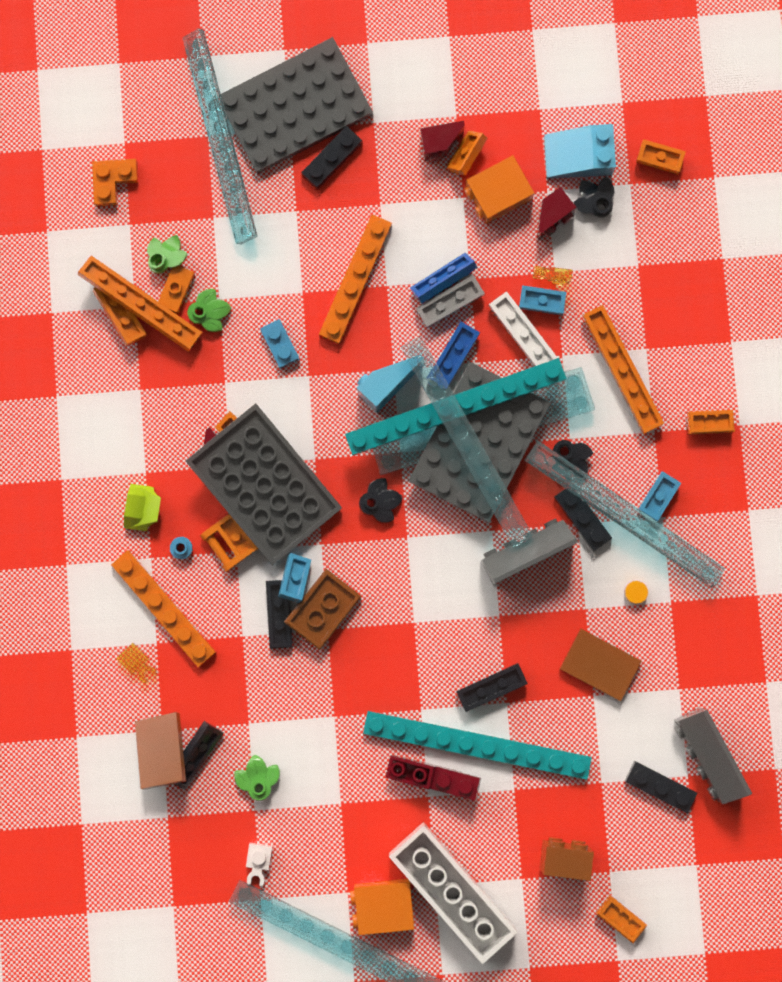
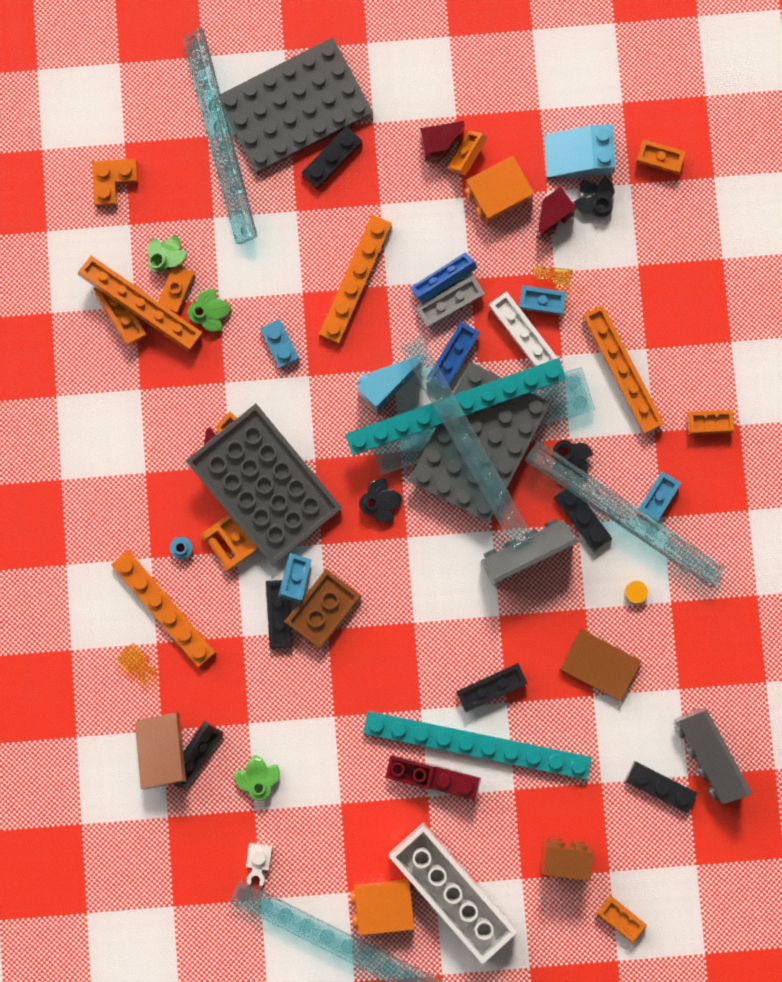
lime slope [124,484,161,532] -> none

